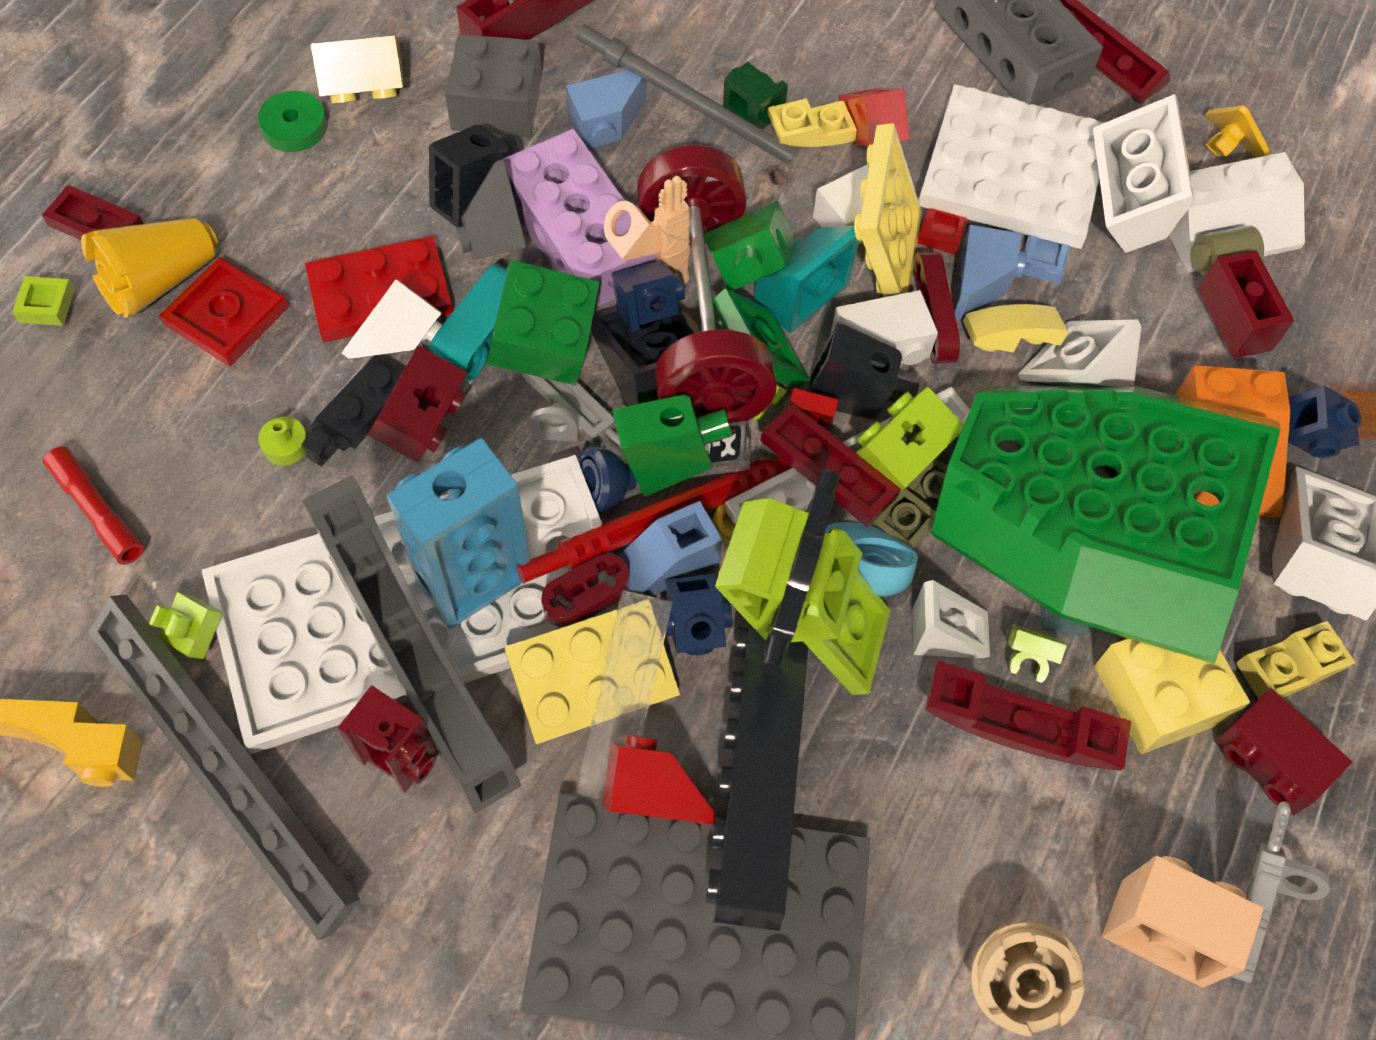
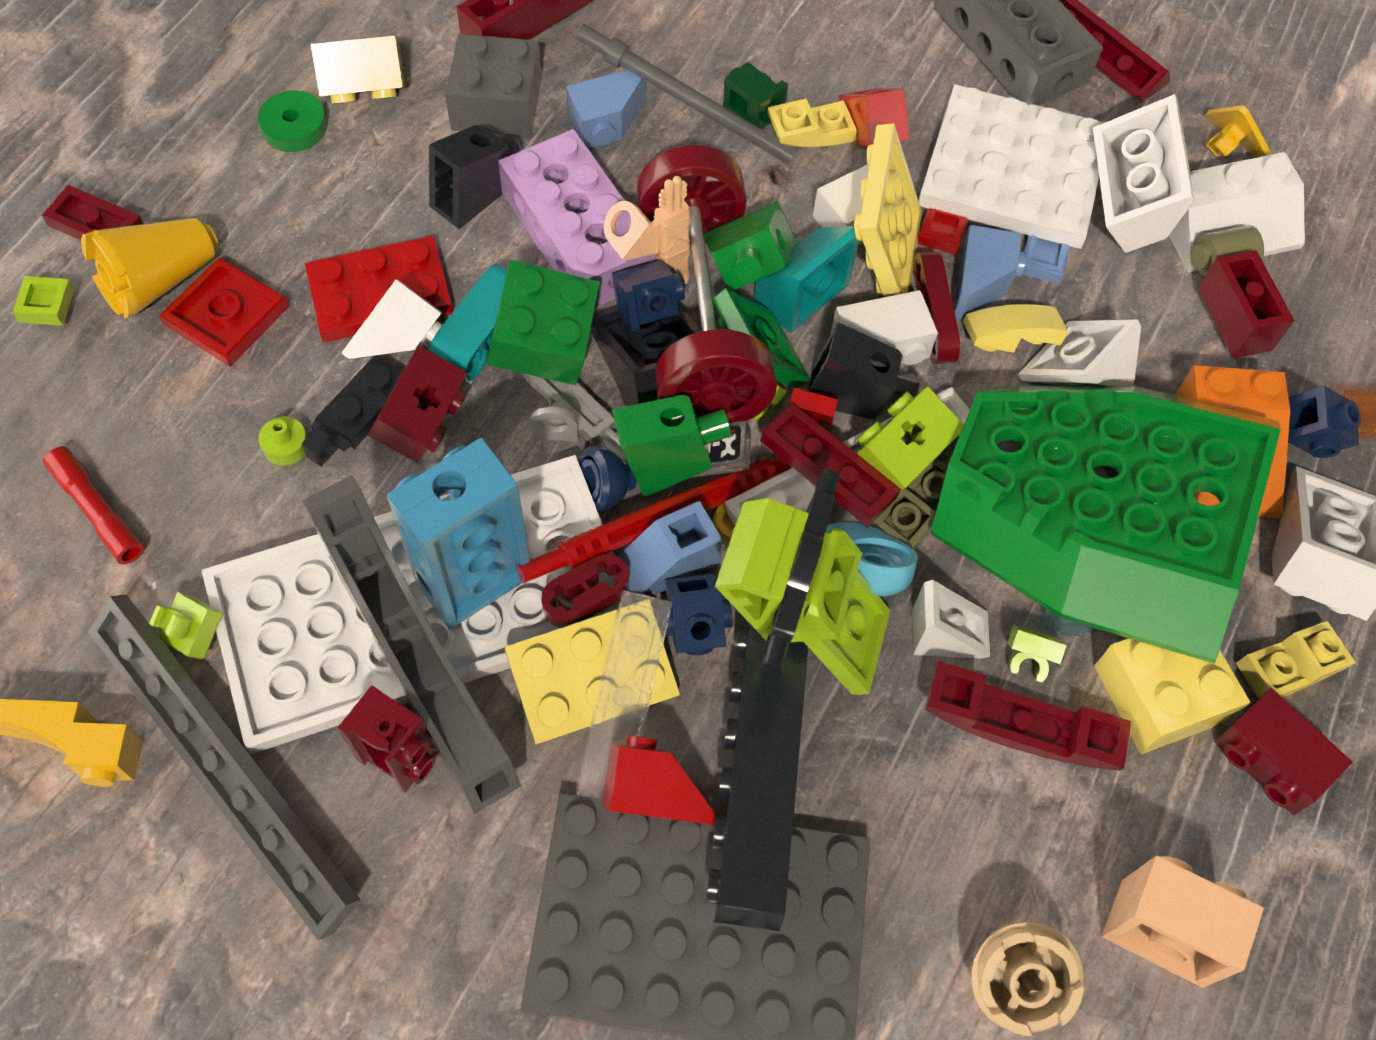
dark grey slope [456,160,526,260] -> none
light grey piece [1231,802,1330,984] -> none

